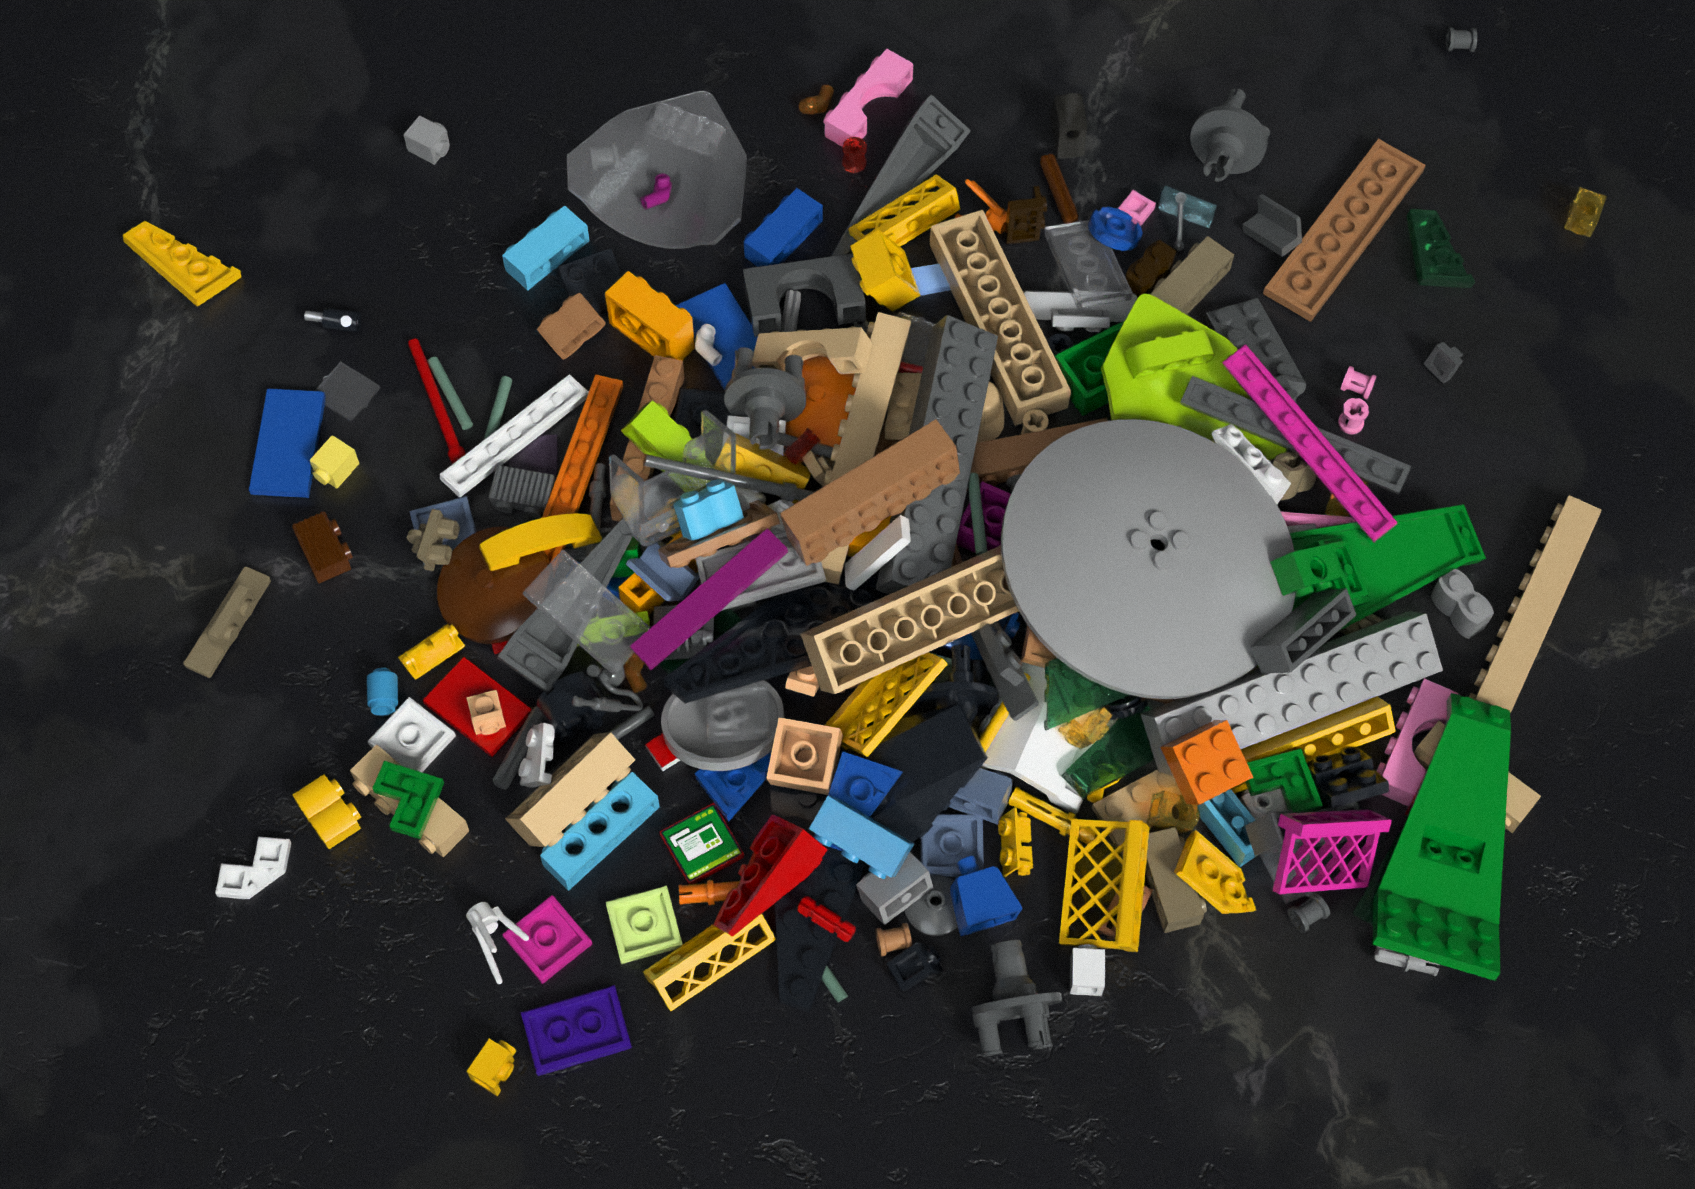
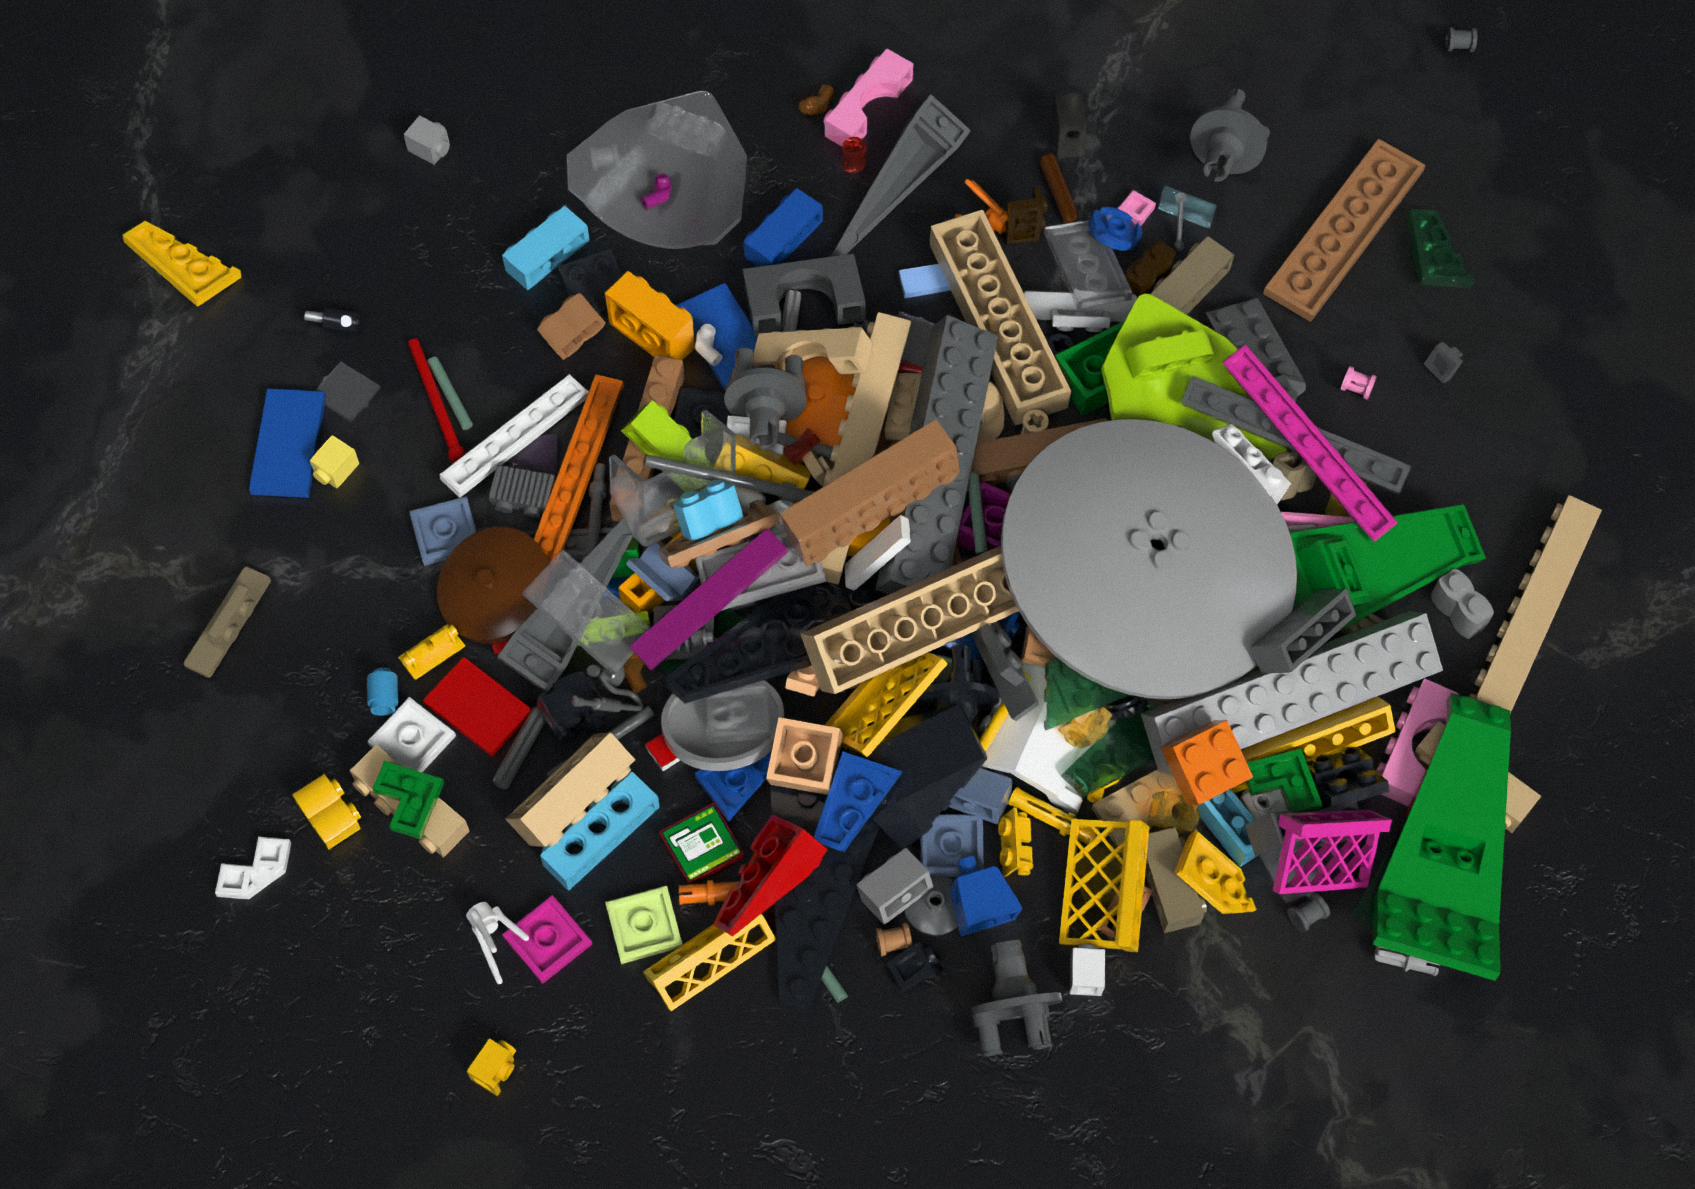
reddish brown brick [292,511,353,584] -> none
dark tan hips [407,509,460,571] -> none
light nougat bracket [466,690,506,735] -> none
yellow slope [479,513,602,571] -> none
sand green bar [484,376,512,439] -> none
white wing [519,723,555,788] -> none
dark purple tile [521,985,632,1076] -> none
red axle [797,896,856,942] -> none
dark azure brick [809,796,915,879] -> none
yellow fence [848,174,960,247] -> none
yellow brick [850,229,921,312] -> none
dark grey panel [1242,194,1302,257] -> none
green brick [1271,543,1343,598] -> none
bright pink bush [1338,398,1369,434] -> none
clear yellow brick [1564,188,1607,237] -> none

